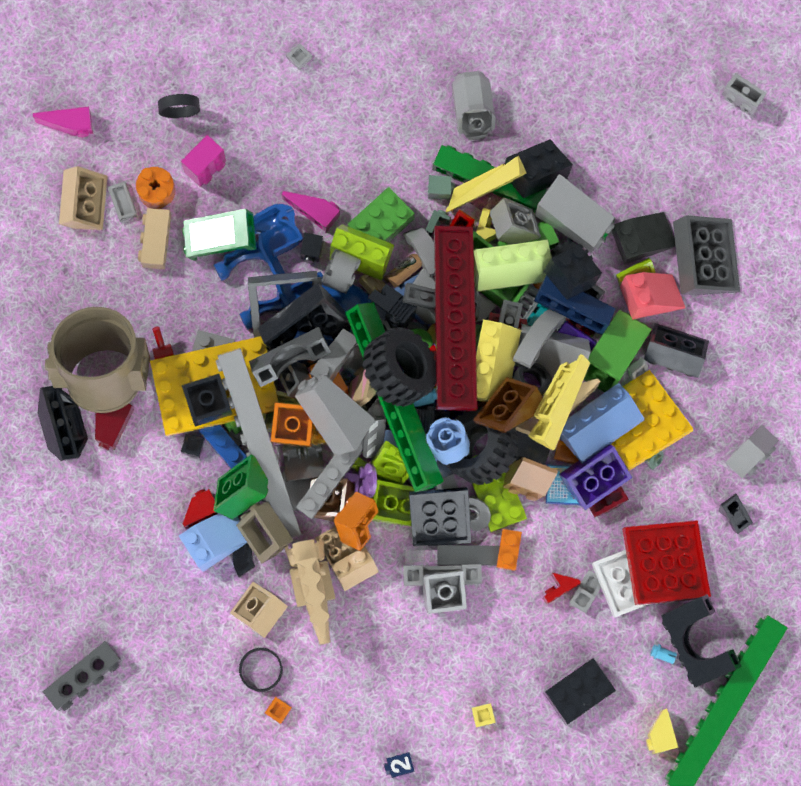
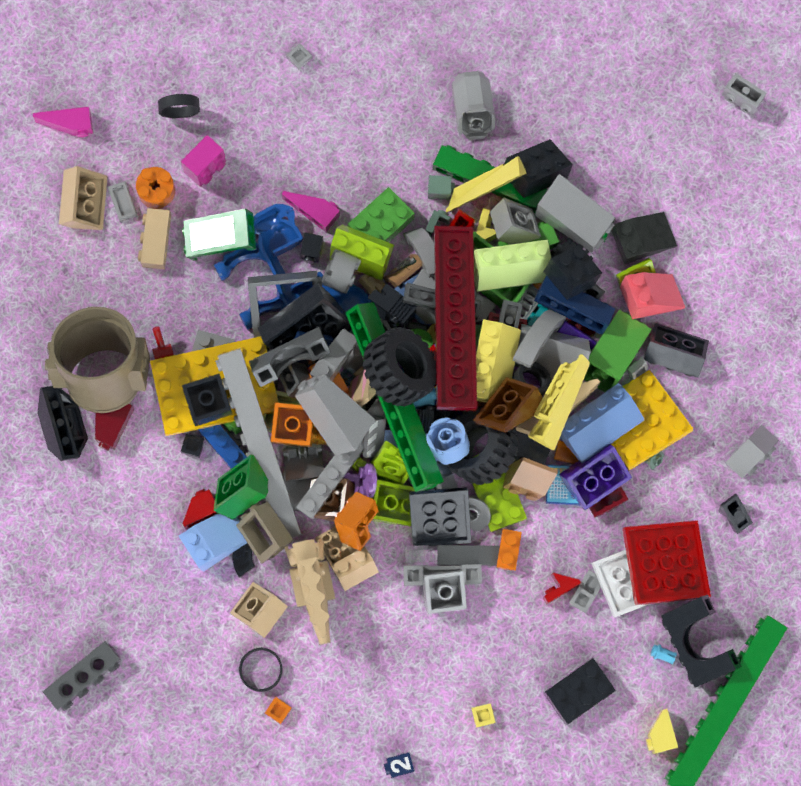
dark grey slope [673,215,740,295] -> none

